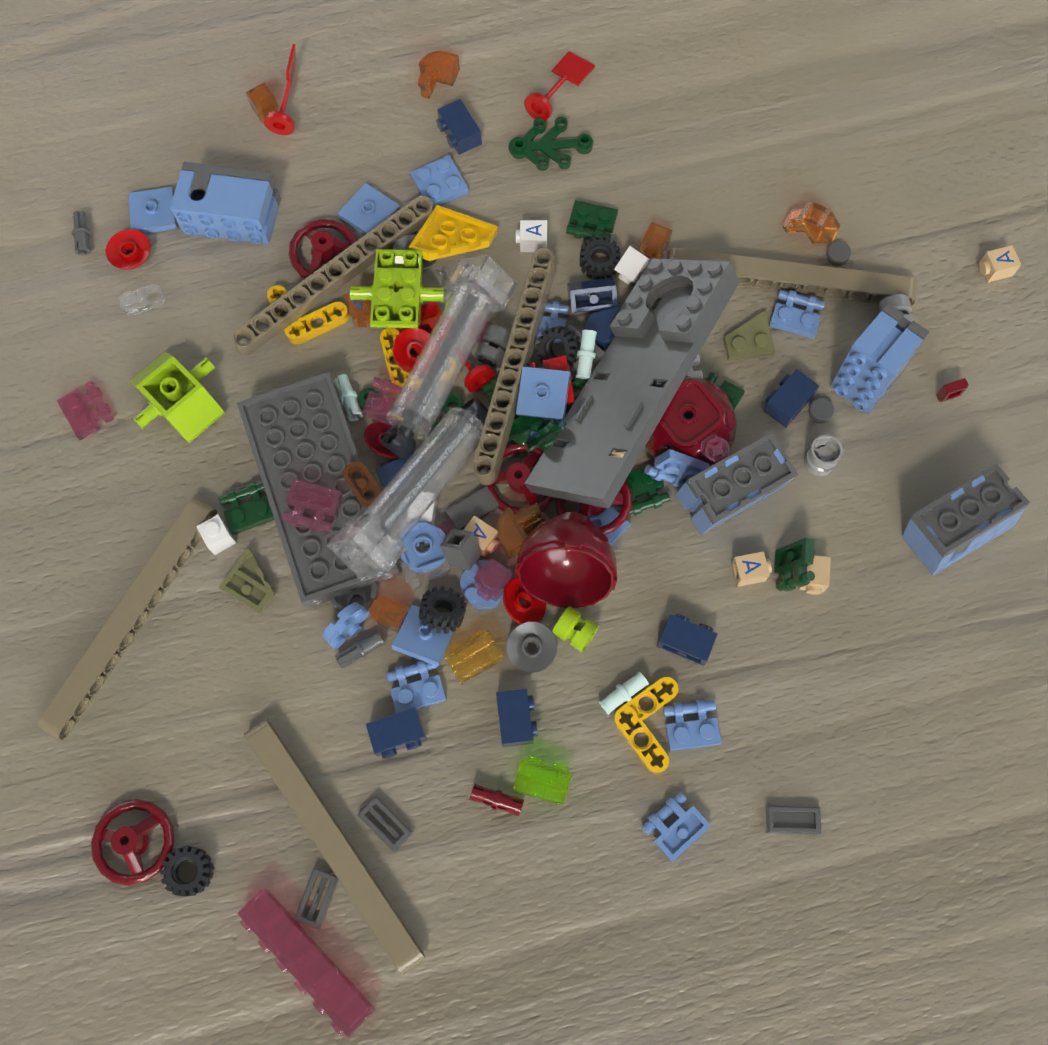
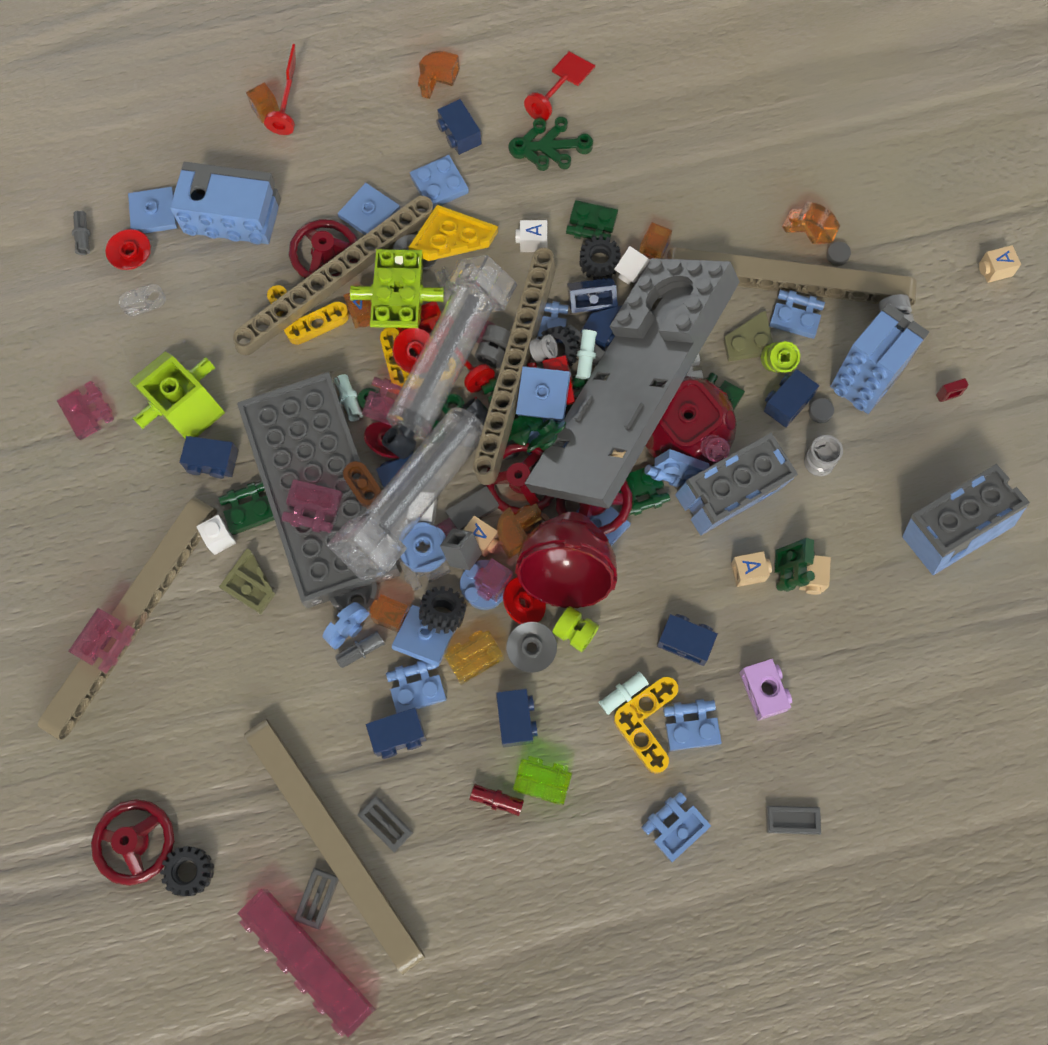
none -> clear pink plate [68,608,136,674]
none -> dark blue brick [179,436,239,479]
none -> light grey wheel [529,334,558,363]
none -> lavender brick [740,659,792,721]
none -> lime wheel [761,341,800,373]

